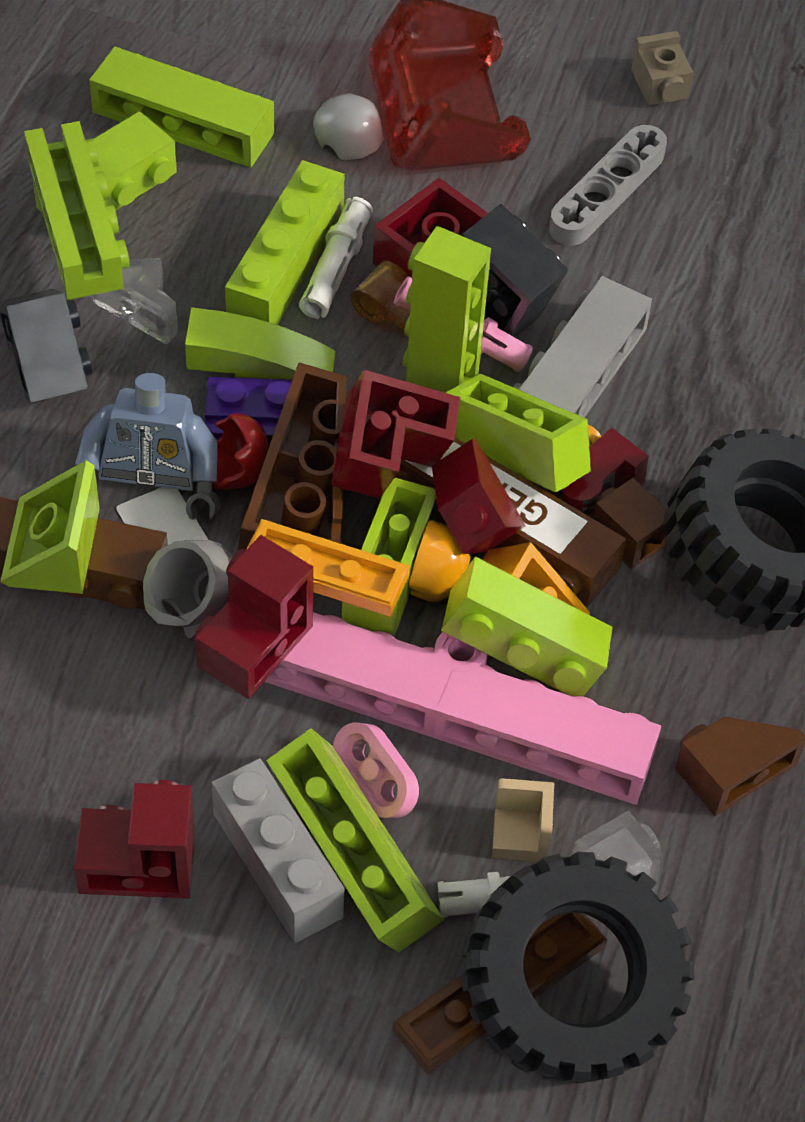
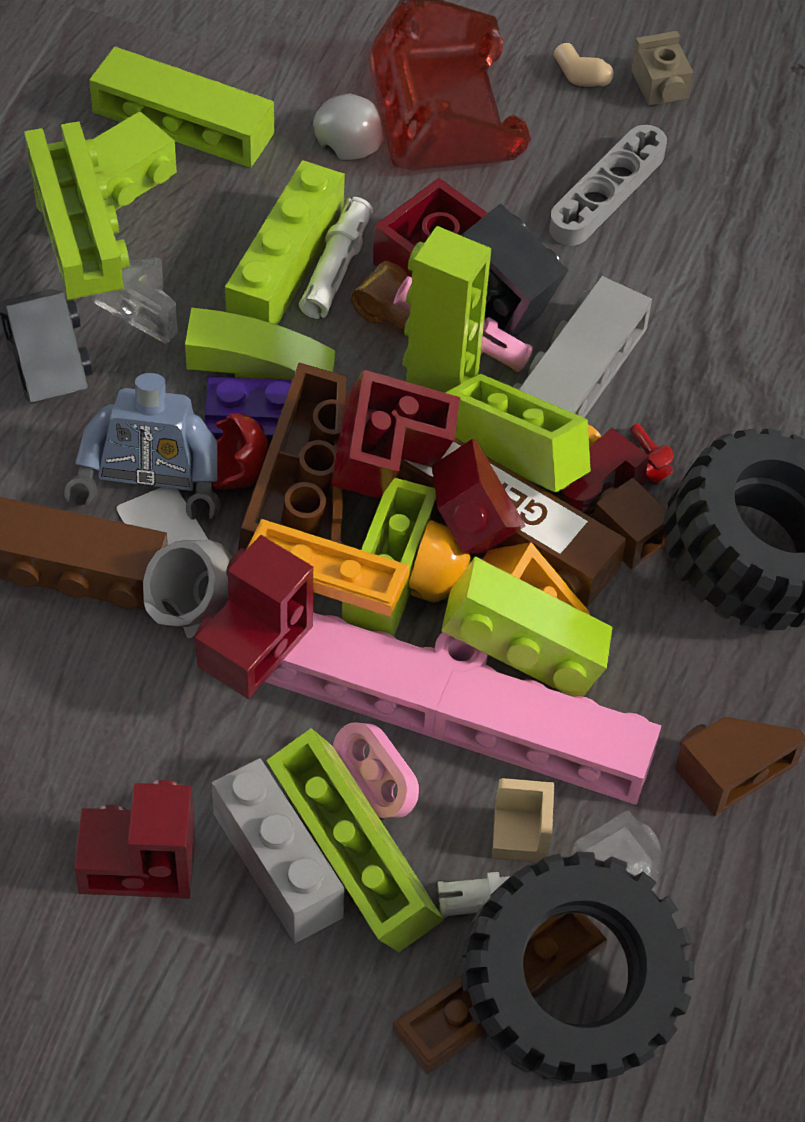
lime slope [0,460,100,594] -> none
none -> tan arm [553,43,613,87]
none -> red hand [630,423,673,483]

